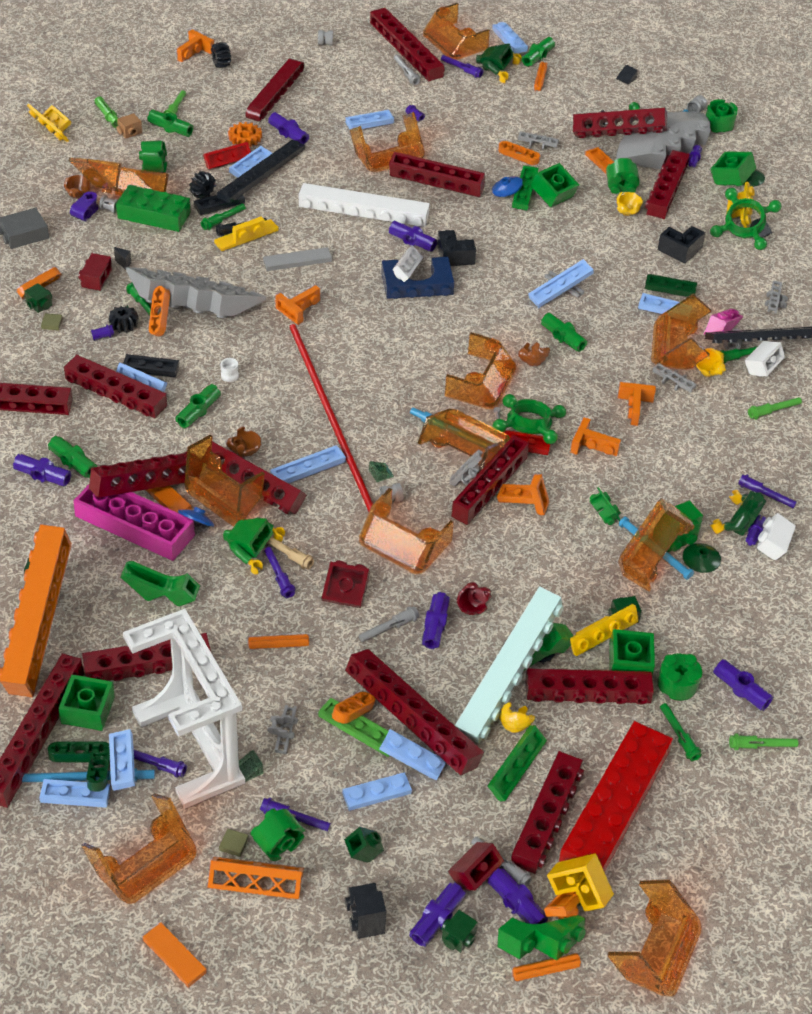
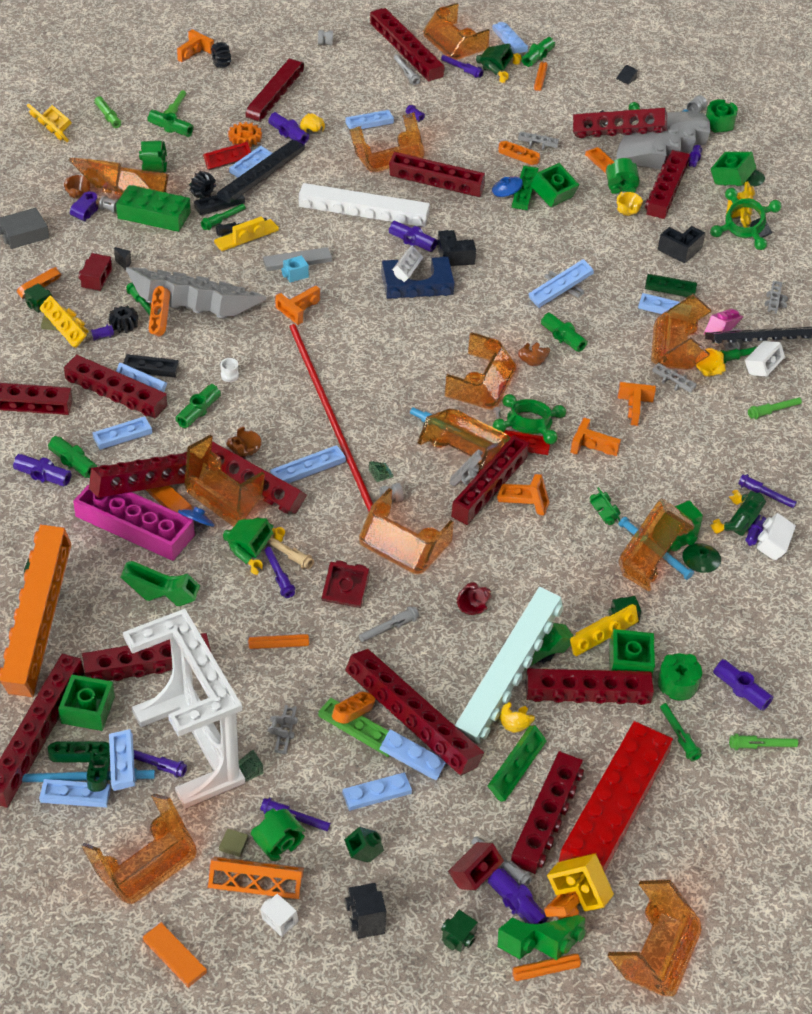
medium nougat brick [117,113,142,138] -> none
dark purple piece [409,883,466,947] -> none
dark purple piece [422,592,450,649] -> none
none -> yellow bracket [40,296,89,348]
none -> light blue plate [92,416,152,450]
none -> white brick [260,894,298,936]
none -> medium azure brick [281,255,309,283]
none -> yellow hair [300,113,325,133]

